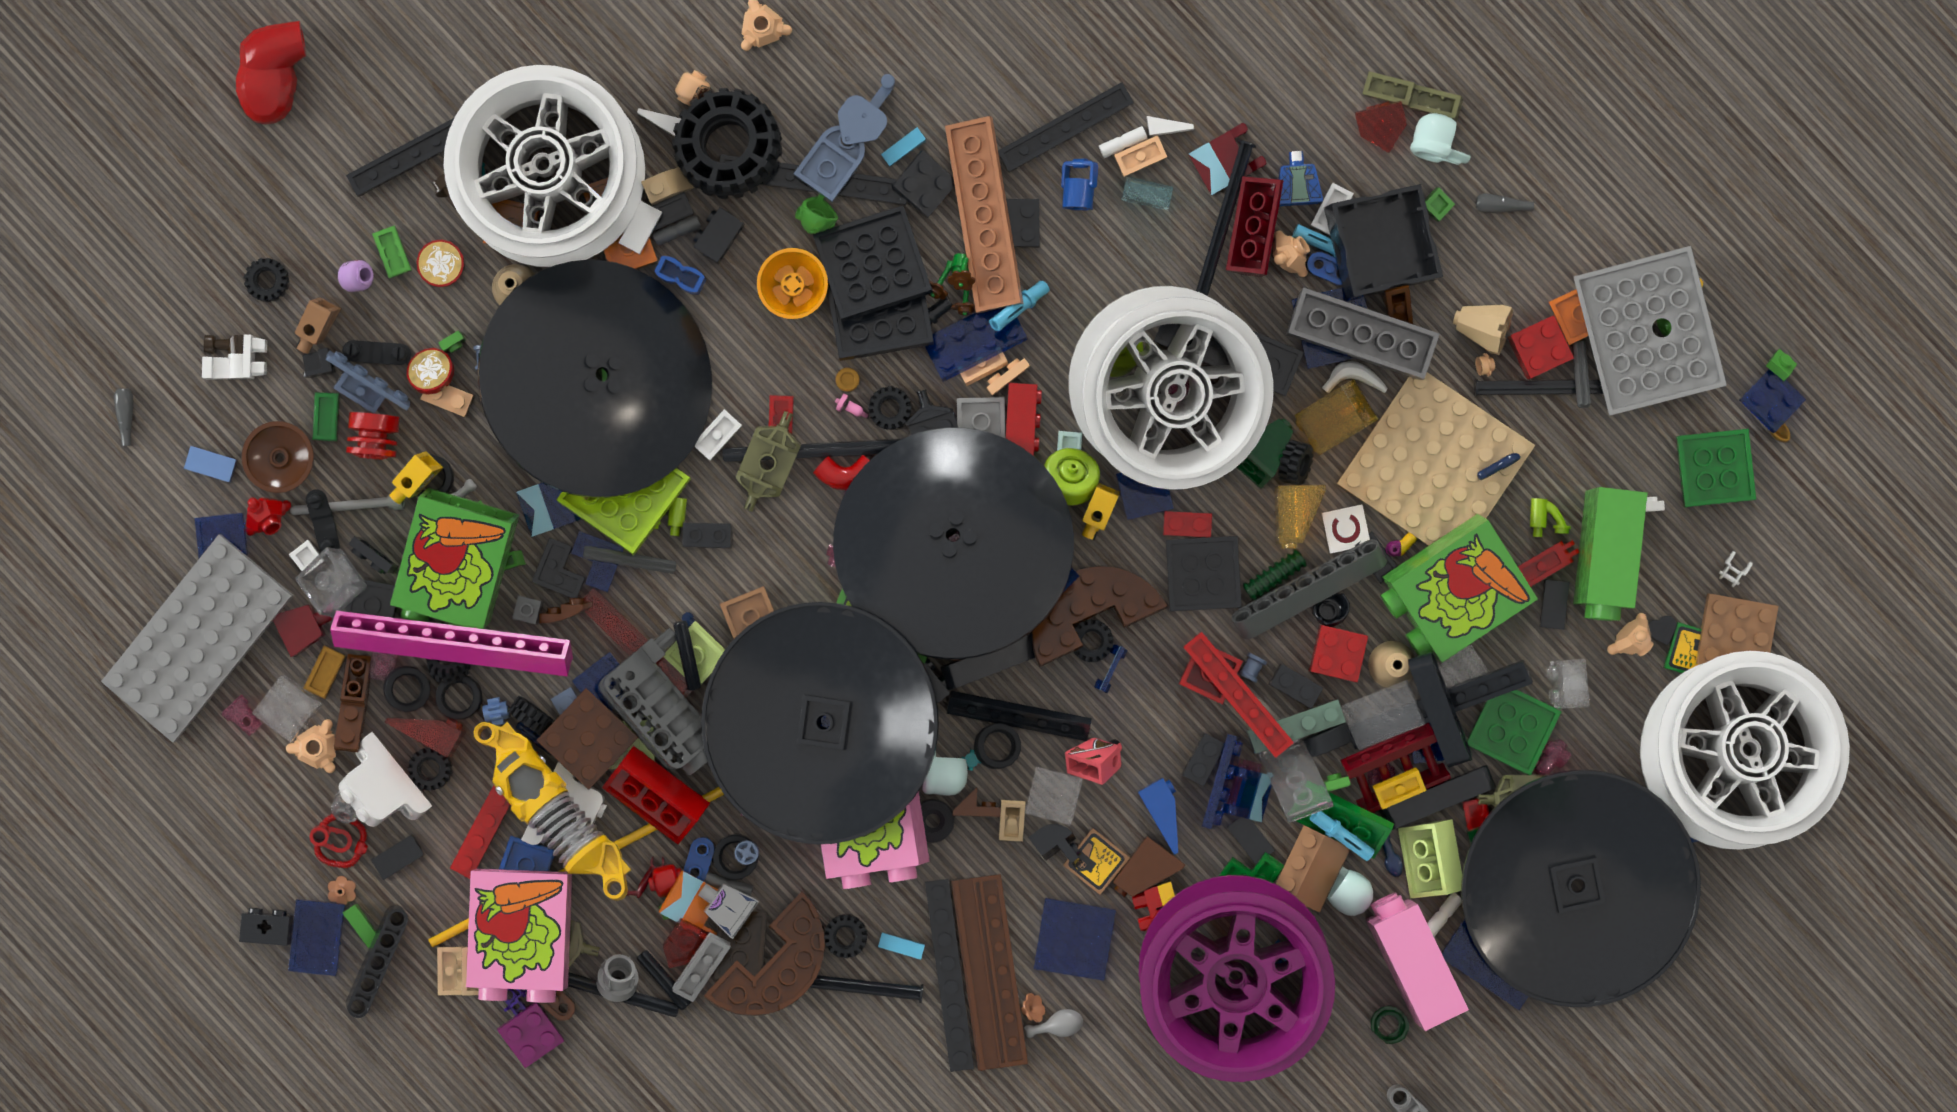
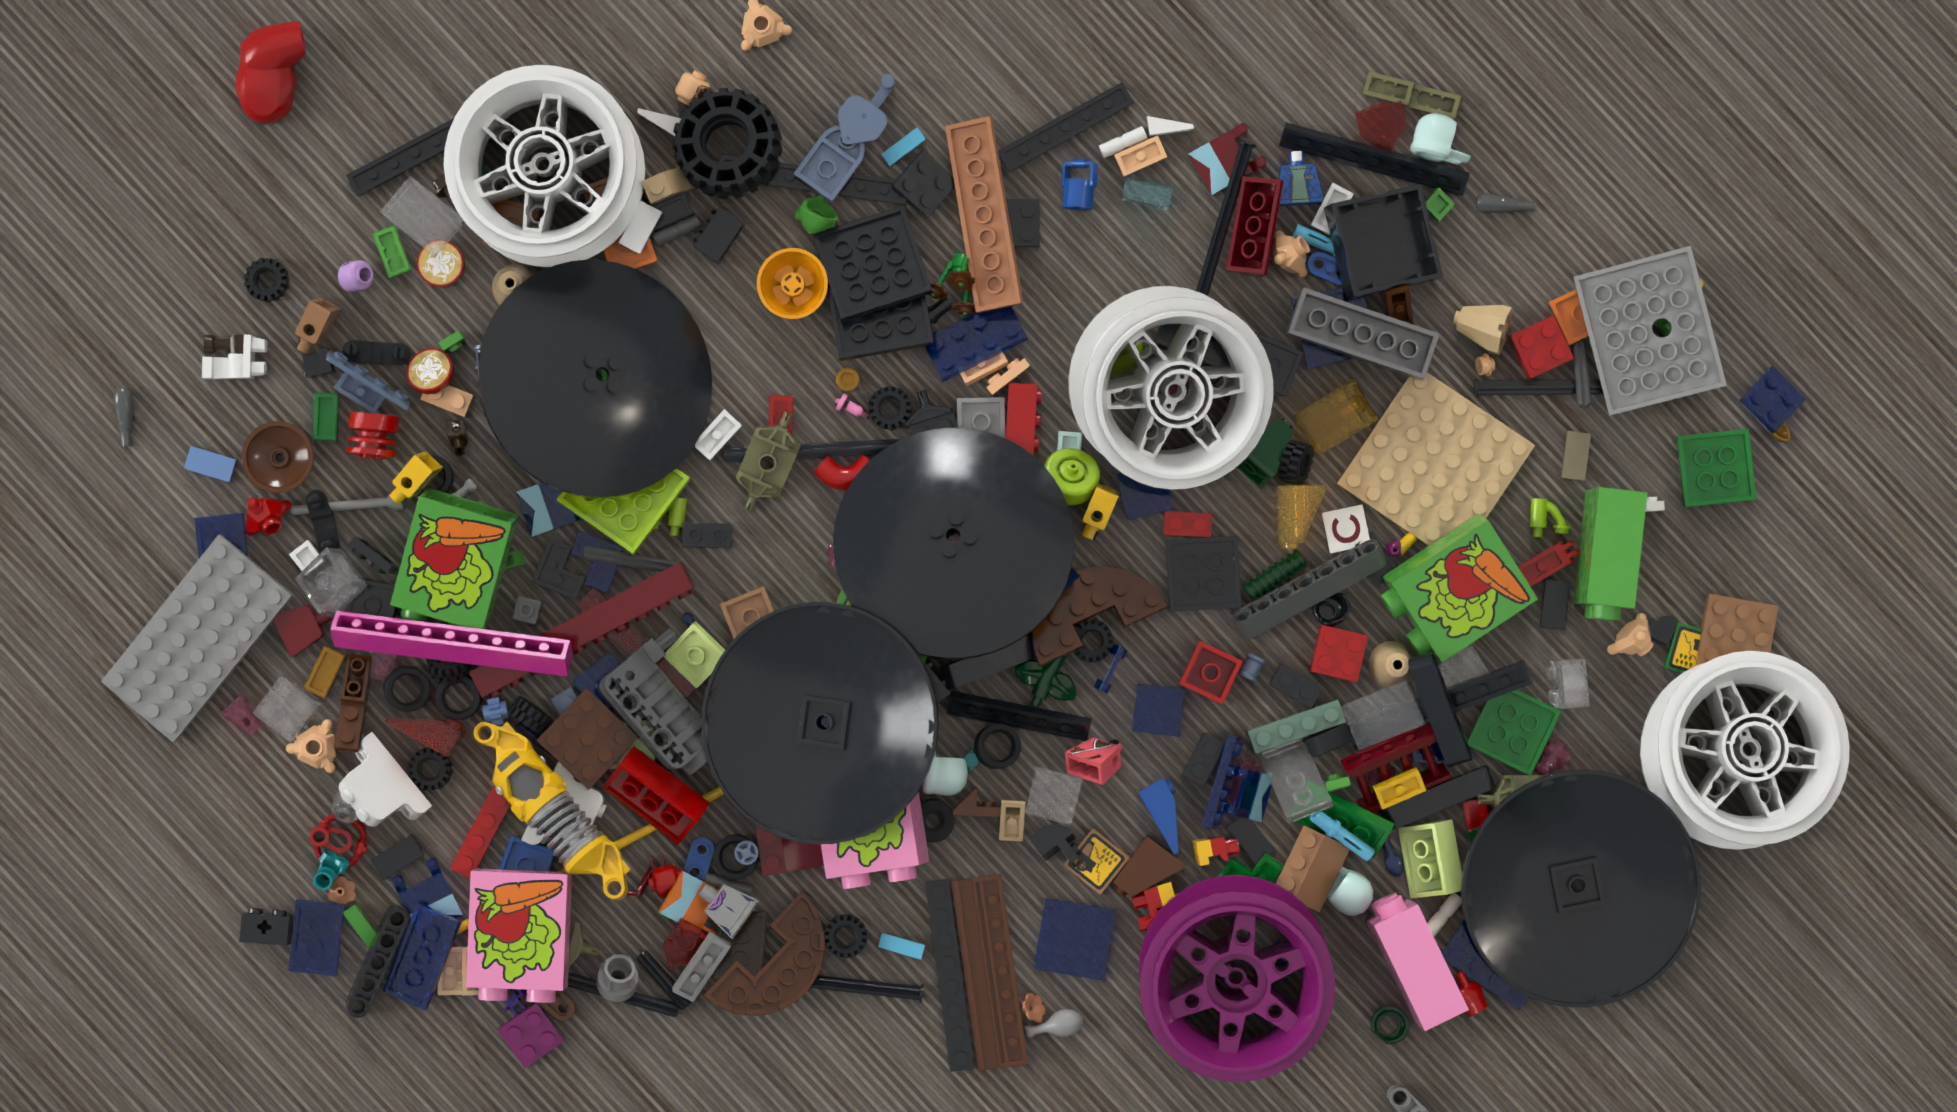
reddish brown slope [539,597,592,623] -> none
blue brick [655,256,706,295] -> none
black axle [673,621,701,691] -> none
medium azure pin [989,280,1050,331] -> none
red plate [1183,632,1294,758] -> none
white piece [1322,361,1388,393] -> none
dark blue piece [1477,453,1521,481] -> none
white piece [1719,551,1753,587] -> none
bright green plate [1766,349,1797,381] -> none
none -> teal plate [312,849,349,891]
none -> clear tile [380,176,465,257]
none -> clear blue plate [383,903,462,1010]
none -> clear blue flag [392,857,463,936]
none -> dark brown piece [445,420,468,456]
none -> dark red brick [469,561,695,699]
none -> dark red slope [756,827,824,876]
none -> dark green plant [1014,656,1076,708]
none -> clear blue plate [1132,684,1185,737]
none -> hips [1192,836,1240,866]
none -> black plate [1279,122,1470,196]
none -> red piece [1455,970,1488,1017]
none -> dark tan tile [1560,431,1591,481]

